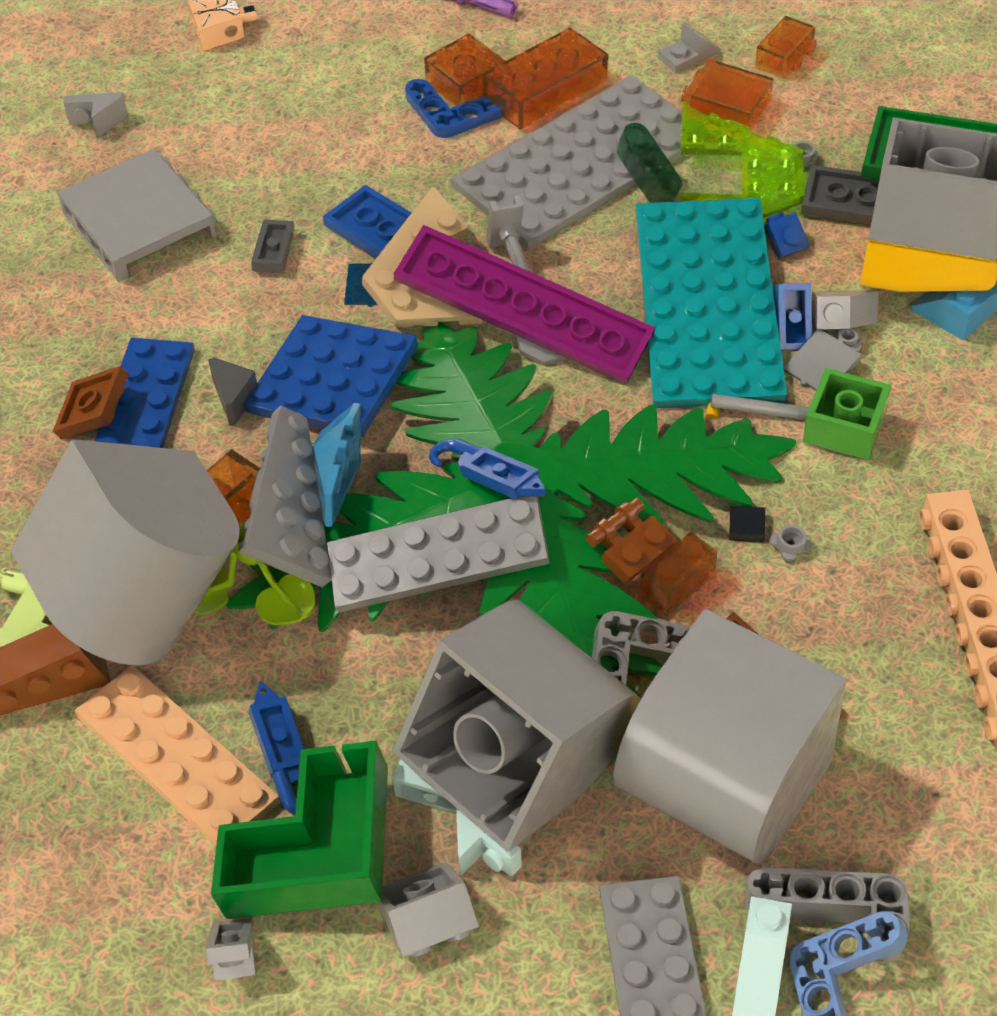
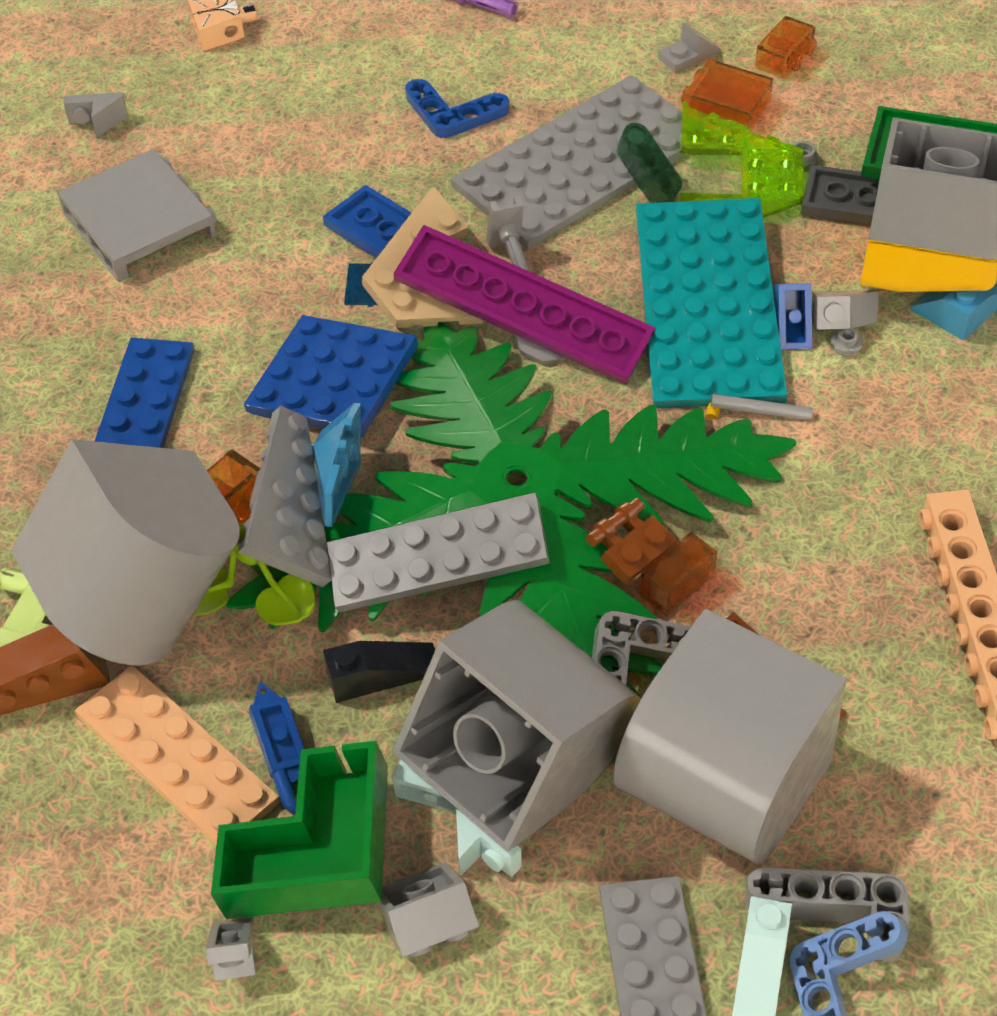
dark orange plate [52,366,129,439] -> none
dark grey slope [208,358,257,426] -> none
dark grey plate [251,219,295,273] -> none
clear orange brick [424,33,506,106] -> none
blue plate [429,439,546,500] -> none
clear orange brick [482,27,609,130] -> none
black tile [729,506,766,542] -> none
blue bracket [764,212,810,259] -> none
light grey plate [770,524,812,562] -> none
light grey piece [783,329,862,391] -> none
bright green brick [803,368,892,460] -> none
none -> black slope [323,641,435,703]

